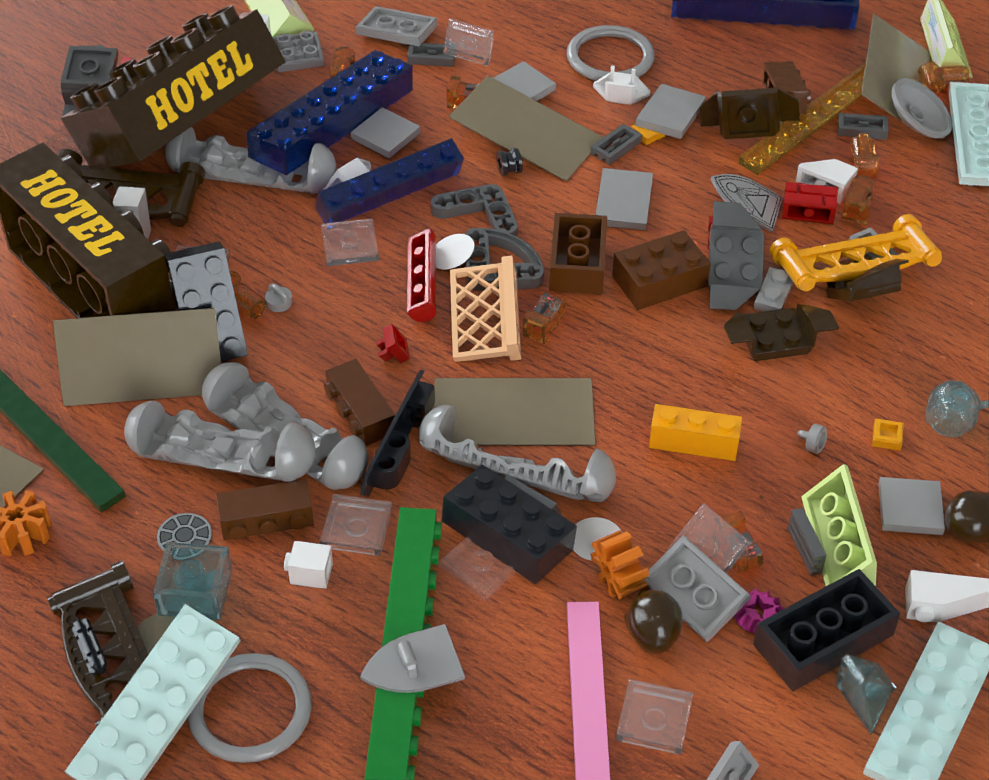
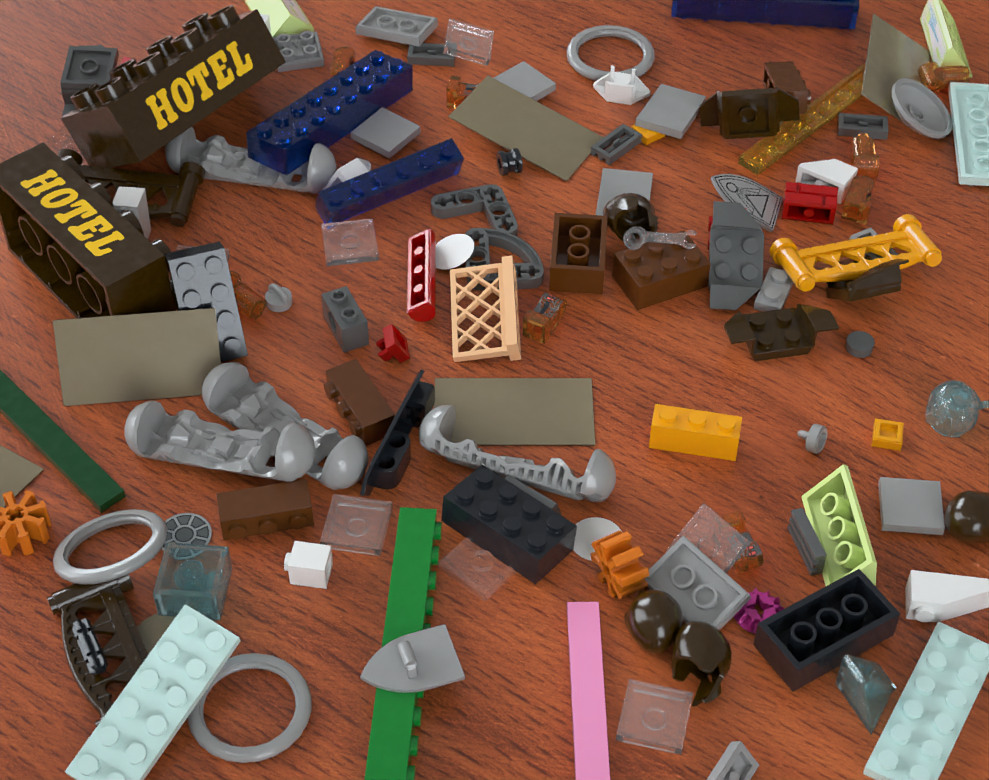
none -> light grey wedge [53,509,168,585]
none -> dark grey brick [321,286,369,353]
none -> dark brown helmet [603,193,659,245]
none -> clear brick [623,226,697,250]
none -> dark brown helmet [672,621,732,707]
none -> dark grey tile [845,331,875,358]

